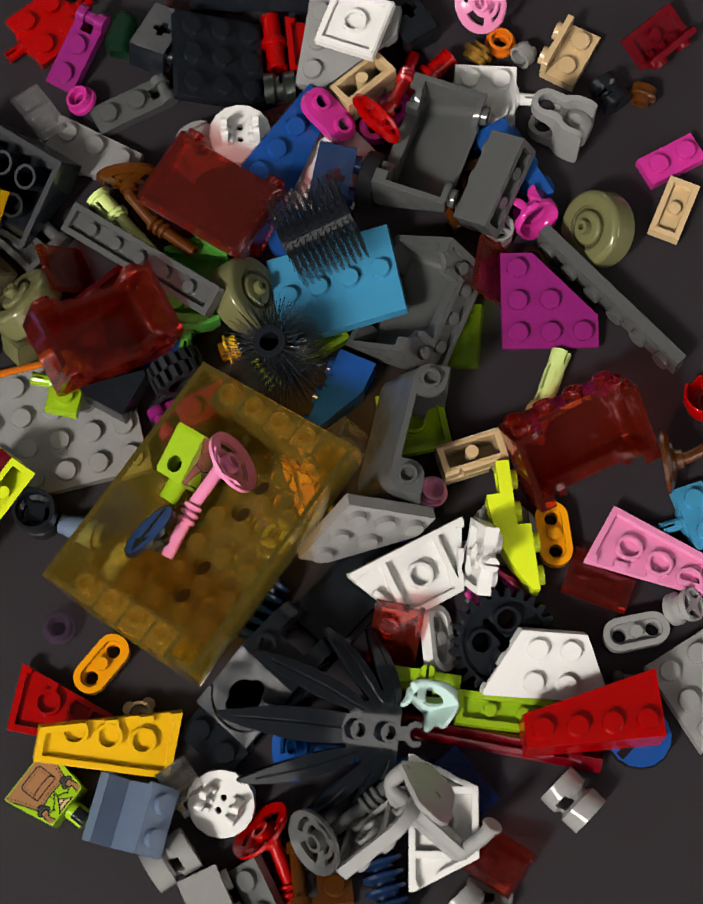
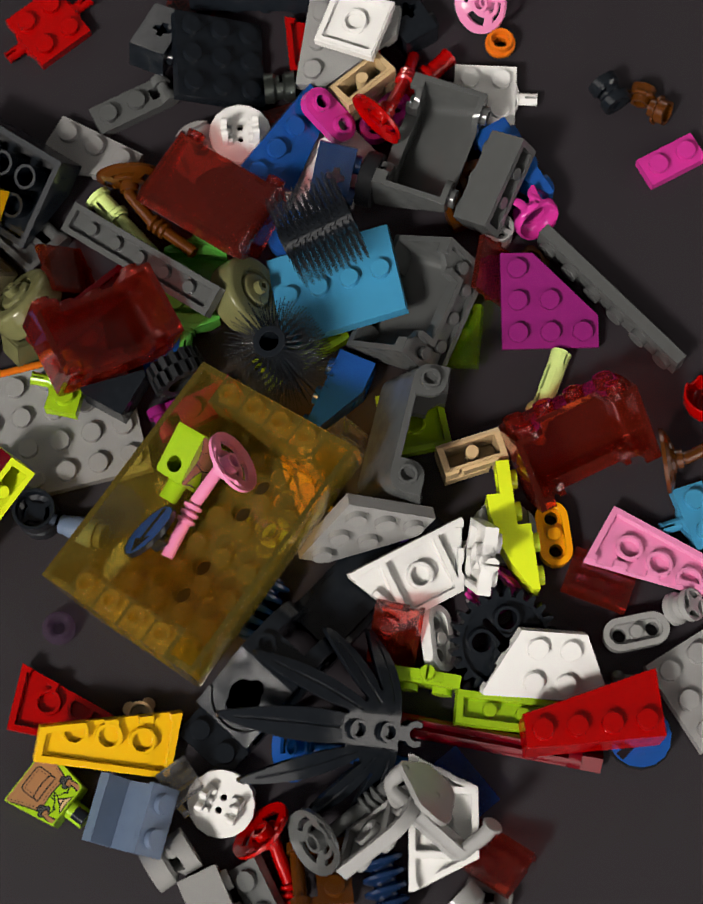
clear slope [10,84,67,142] -> none
magenta plate [45,3,111,93] -> none
dark pink plate [66,85,96,116] -> none
light orange plate [73,634,131,695] -> none
clear green brick [104,11,138,60] -> none
yellow plate [217,335,243,364] -> none
red pin [260,12,287,75] -> none
light aqua piece [400,679,459,733] -> none
bright pink plate [421,476,448,508] -> none
pearl gold plate [463,40,492,66] -> none
light grey hinge [510,41,537,69] -> none
light grey piece [527,88,598,163] -> none
tan bracket [537,14,600,92] -> none
light grey wheel [540,767,606,834] -> none
olive wheel [561,190,635,268] -> none
dark red bracket [620,3,697,71] -> none
tan plate [647,175,700,245] -> none
none -> reddish brown plate [646,95,674,125]

